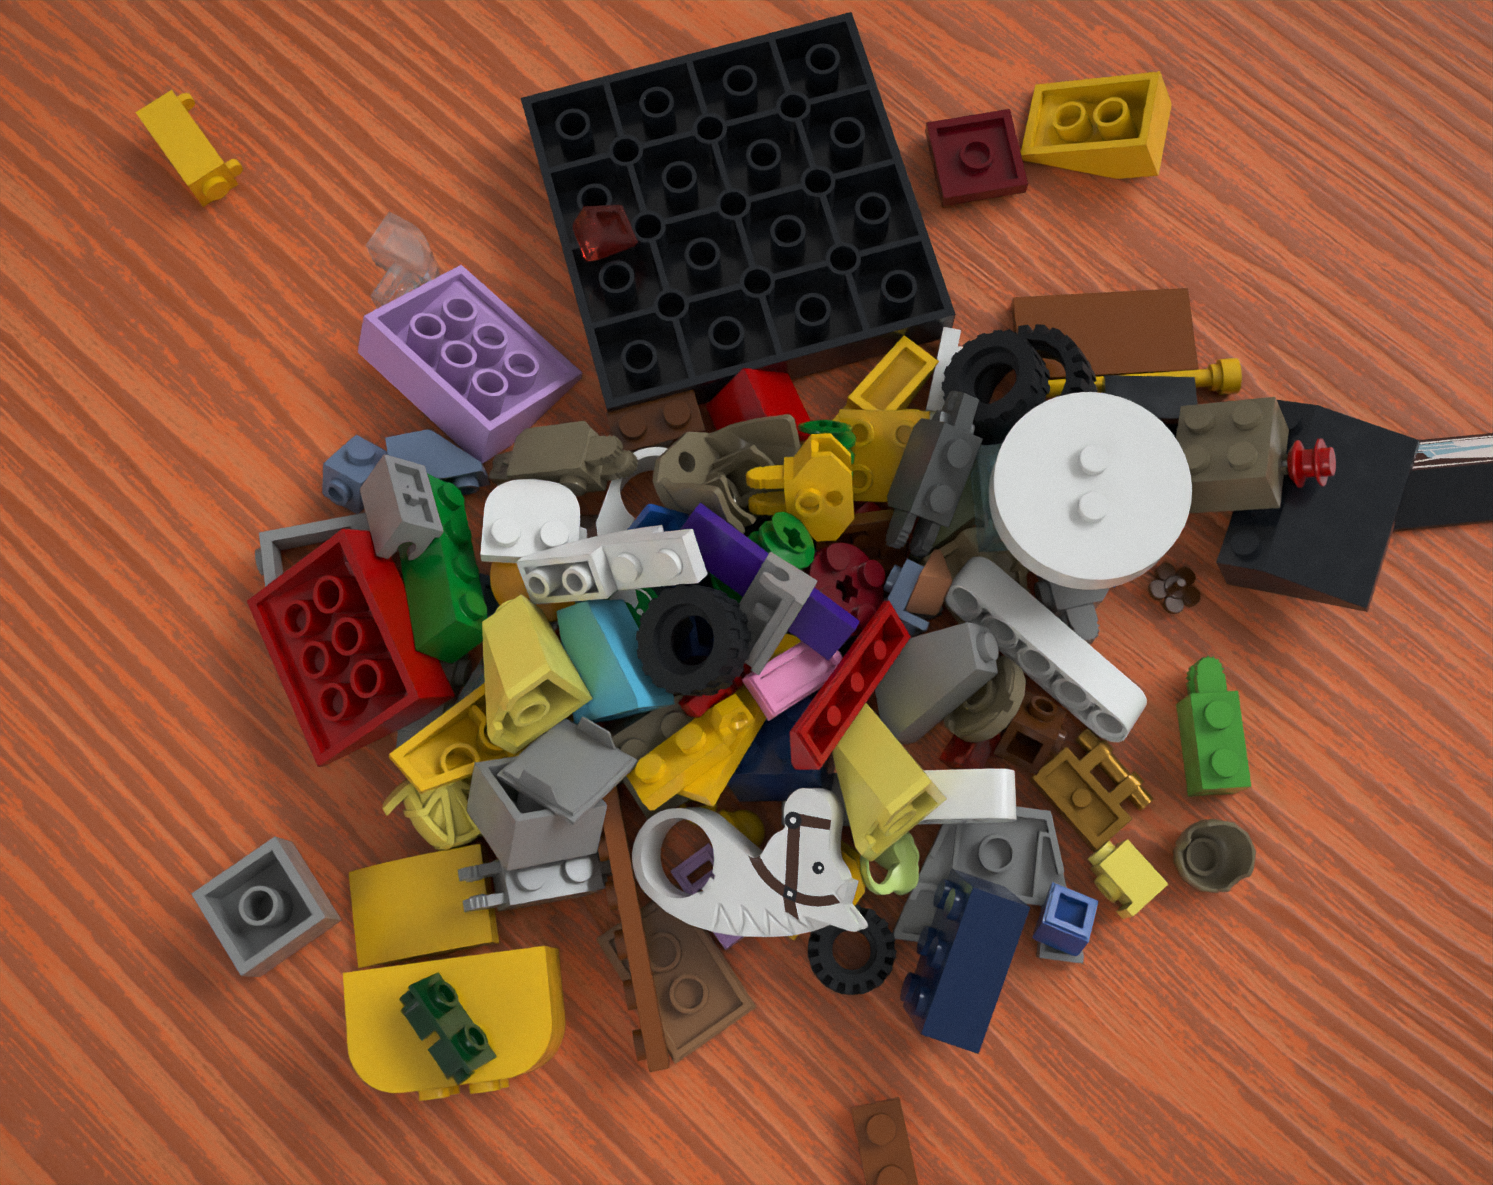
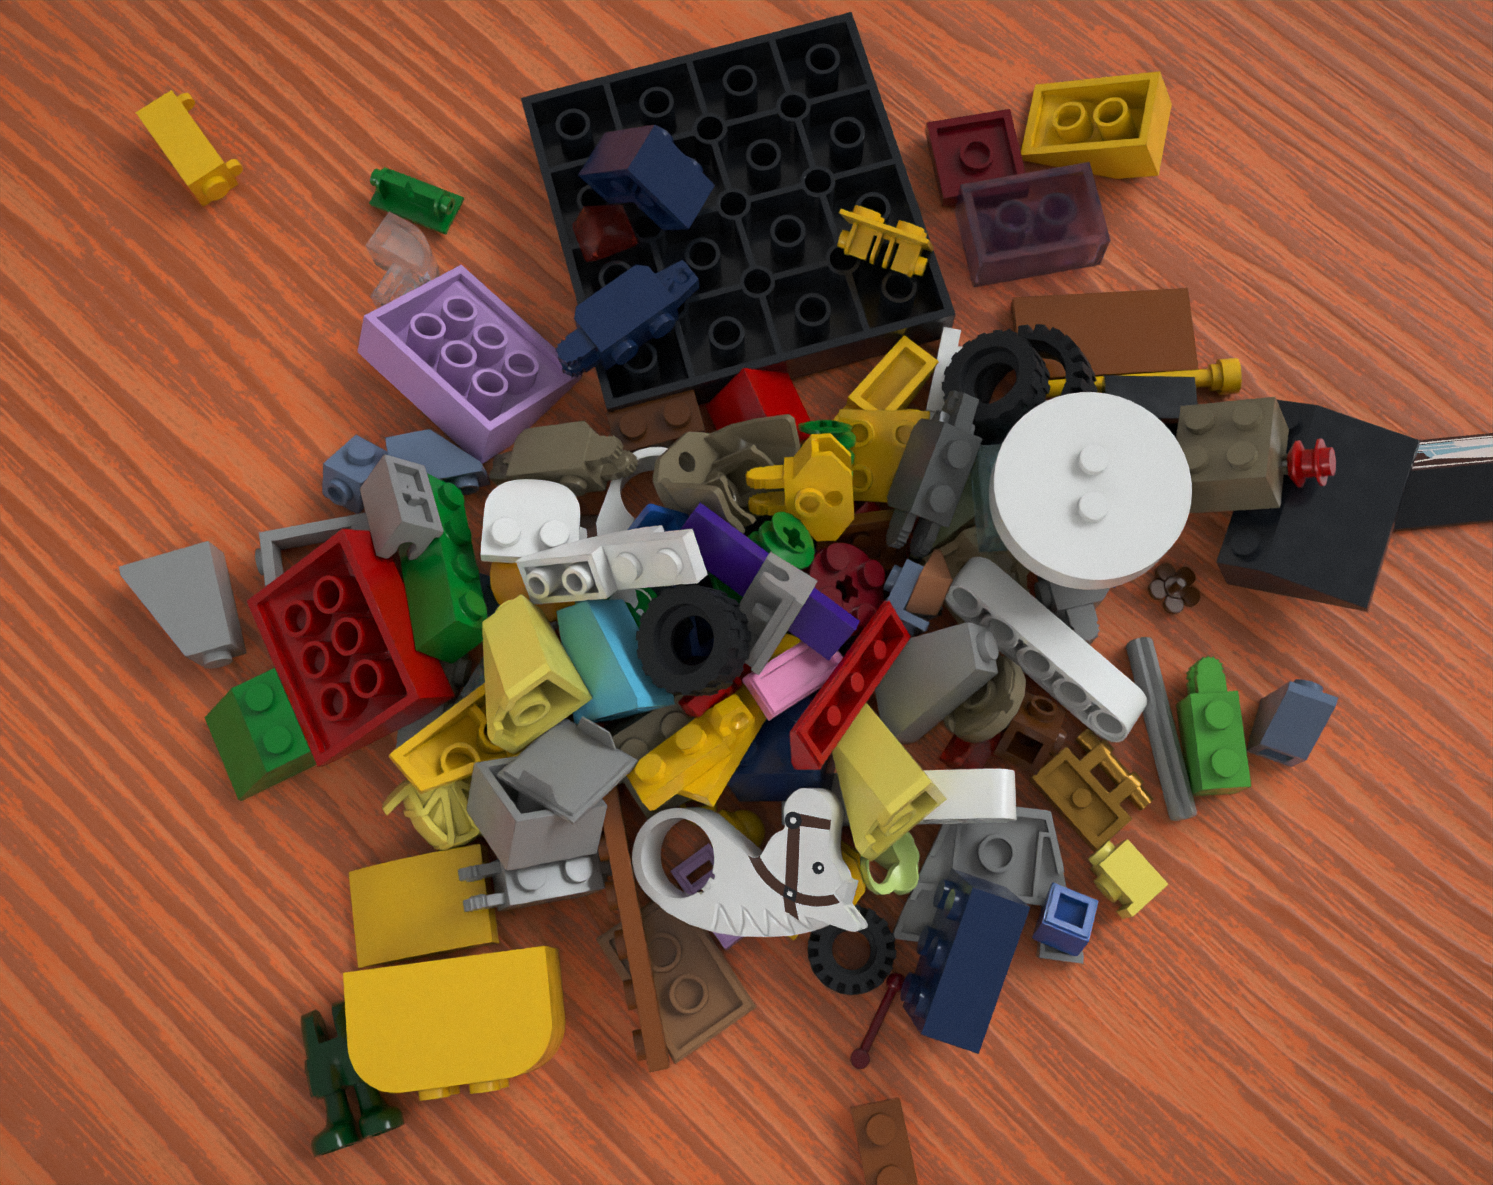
light grey brick [191,836,342,977] -> none
dark green hinge [399,972,497,1085] -> none
dark tan hair [1173,819,1256,893] -> none
none -> light grey slope [119,541,246,669]
none -> green slope [204,668,317,801]
none -> dark green piece [301,1000,405,1158]
none -> green hinge [369,167,464,235]
none -> dark blue hinge [555,260,699,378]
none -> dark blue brick [579,125,715,230]
none -> yellow hinge [837,205,934,278]
none -> dark red hinge [850,972,905,1069]
none -> brick [955,162,1111,287]
none -> light grey axle [1126,637,1197,821]
none -> sand blue slope [1246,679,1338,767]

